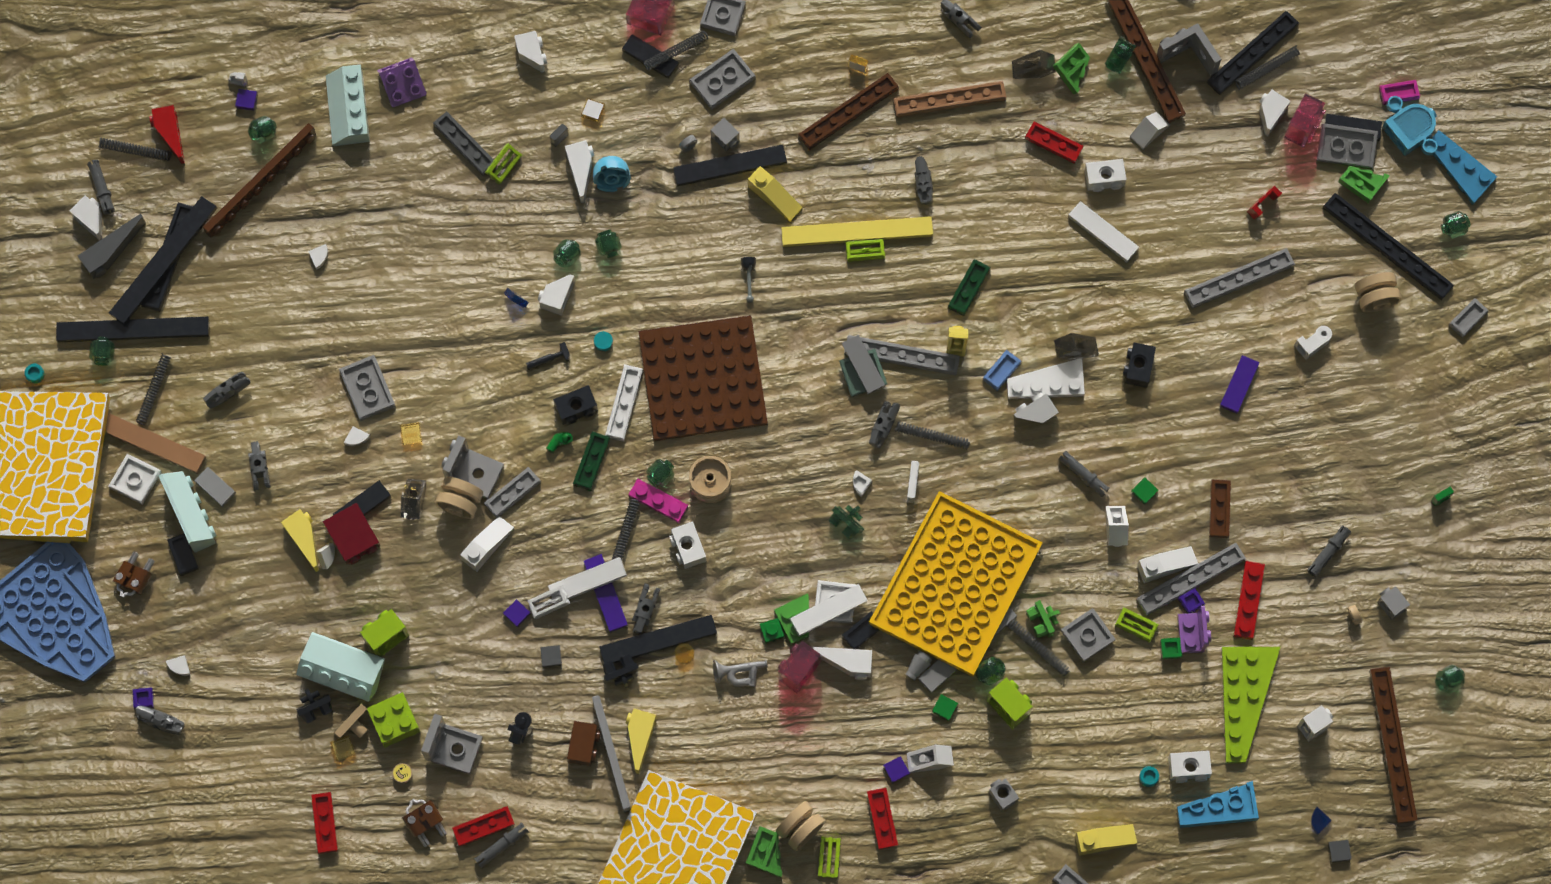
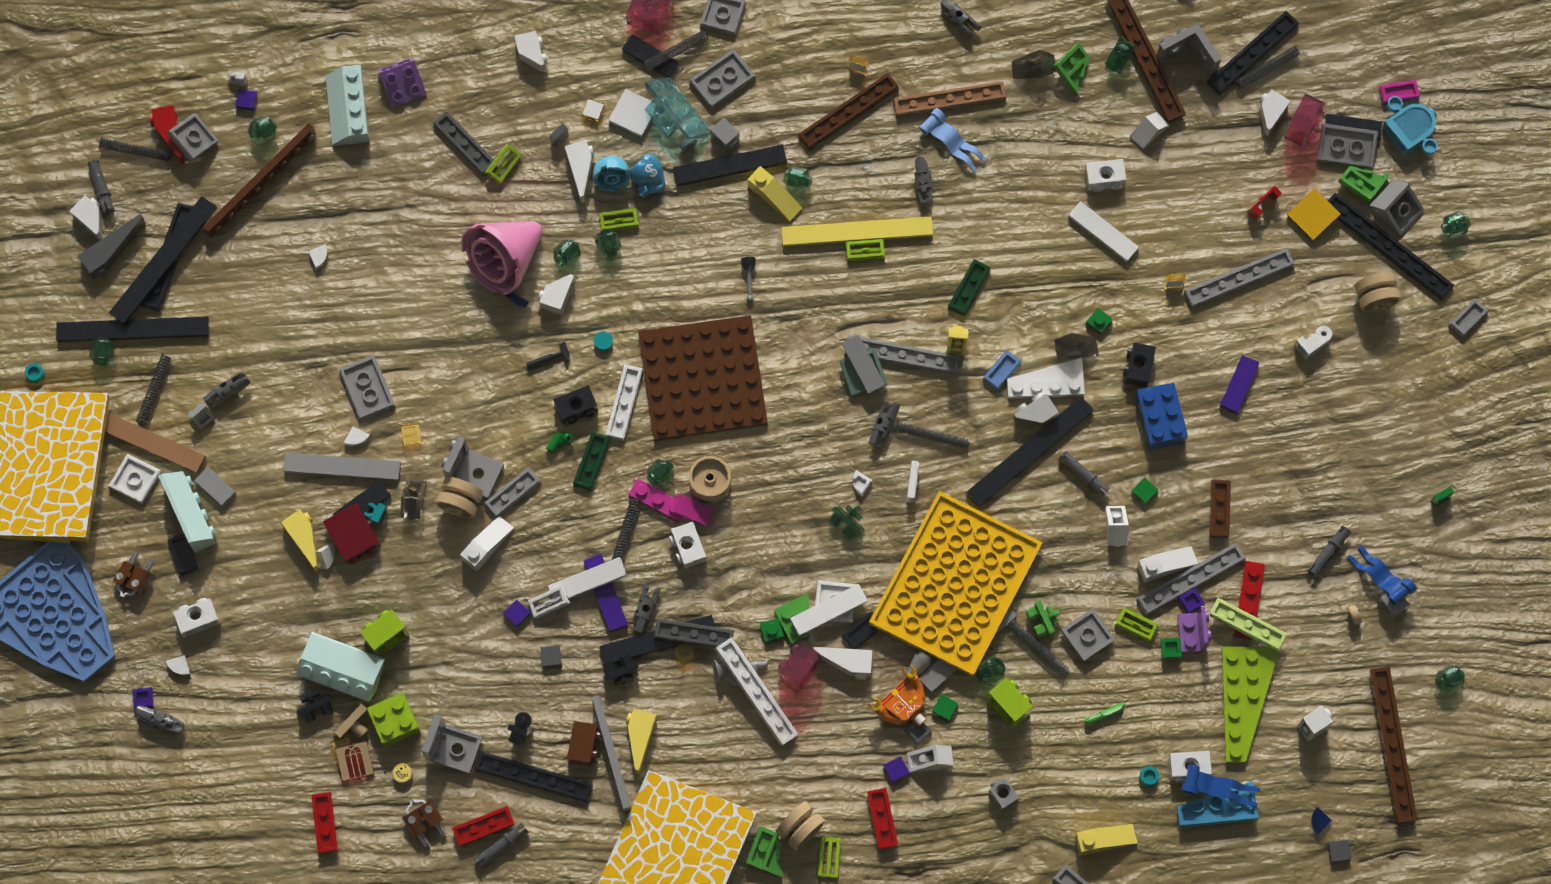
dark grey hinge [248,441,271,491] -> none
red plate [1025,121,1084,164] -> none
dark azure wing [1431,130,1497,205] -> none
none -> light grey tile [167,113,219,162]
none -> white brick [173,598,221,638]
none -> light grey tile [188,403,215,430]
none -> light grey tile [283,453,401,481]
none -> piece [335,741,374,782]
none -> teal tile [364,503,387,527]
none -> bright pink cone [461,221,542,295]
none -> black tile [474,751,593,803]
none -> lime tile [599,208,639,233]
none -> white tile [608,89,659,138]
none -> dark azure piece [630,154,665,199]
none -> clear light blue bracket [645,77,711,140]
none -> dark grey tile [654,618,734,648]
none -> dark pink tile [672,494,714,527]
none -> white plate [715,637,798,746]
none -> clear green head [783,166,812,193]
none -> orange torso [868,665,927,727]
none -> dark grey tile [904,722,932,746]
none -> light blue flag [919,108,987,172]
none -> black tile [966,396,1094,507]
none -> bright green piece [1084,703,1124,726]
none -> green plate [1086,308,1113,335]
none -> blue brick [1135,382,1188,450]
none -> clear yellow tile [1165,273,1186,287]
none -> blue flag [1181,764,1261,807]
none -> yellowish green tile [1209,598,1287,652]
none -> yellow tile [1287,188,1341,241]
none -> blue flag [1347,545,1417,606]
none -> light grey slope [1370,180,1424,236]

